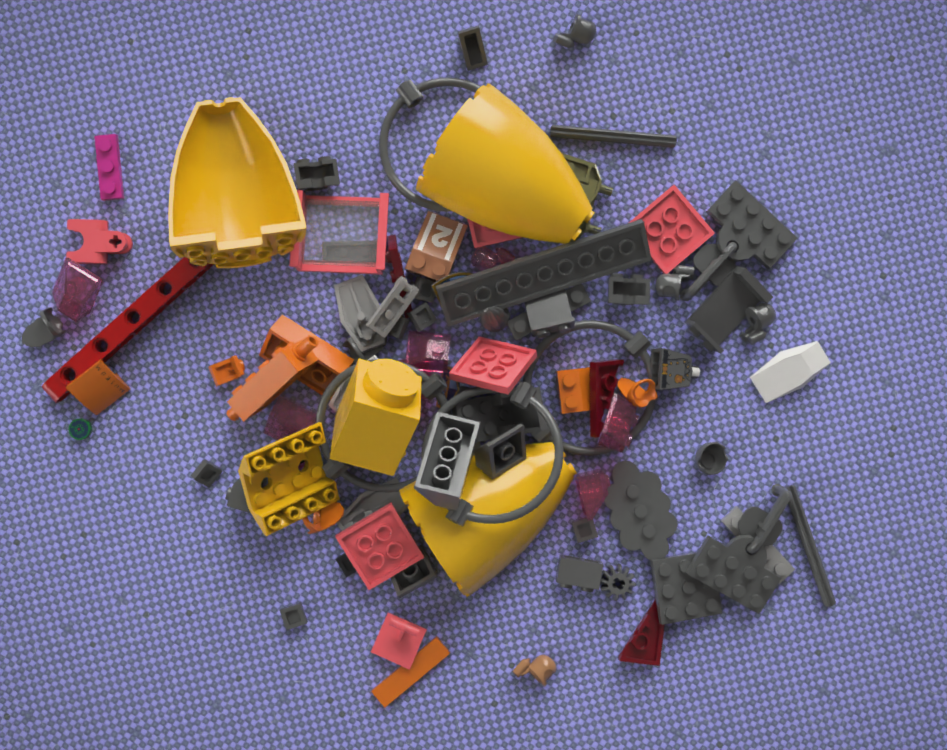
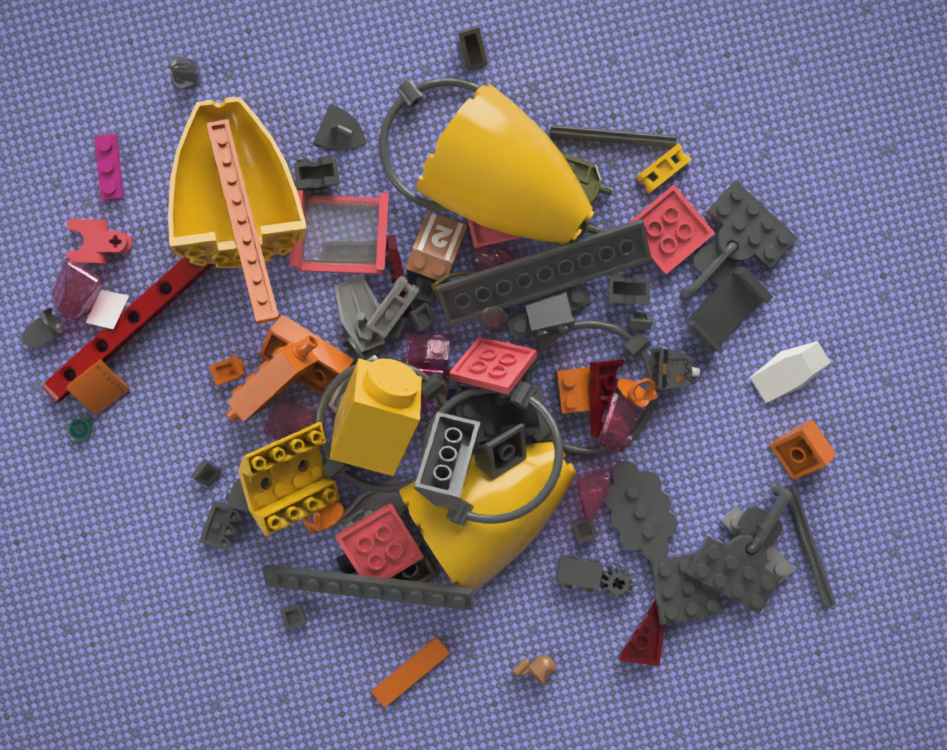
coral plate [371,612,427,670] -> none
dark grey piece [553,13,596,48] -> none
dark grey piece [655,265,694,301] -> none
dark grey hair [695,442,728,475] -> none
dark grey piece [741,303,776,345] -> none
none -> white sticker [86,290,129,329]
none -> dark grey piece [169,56,200,89]
none -> dark grey plate [199,501,243,549]
none -> orange plate [206,119,279,325]
none -> dark grey plate [263,565,474,610]
none -> dark grey shield [313,104,367,150]
none -> dark grey plate [628,312,652,331]
none -> yellow plate [636,143,692,194]
none -> orange slope [769,419,836,480]

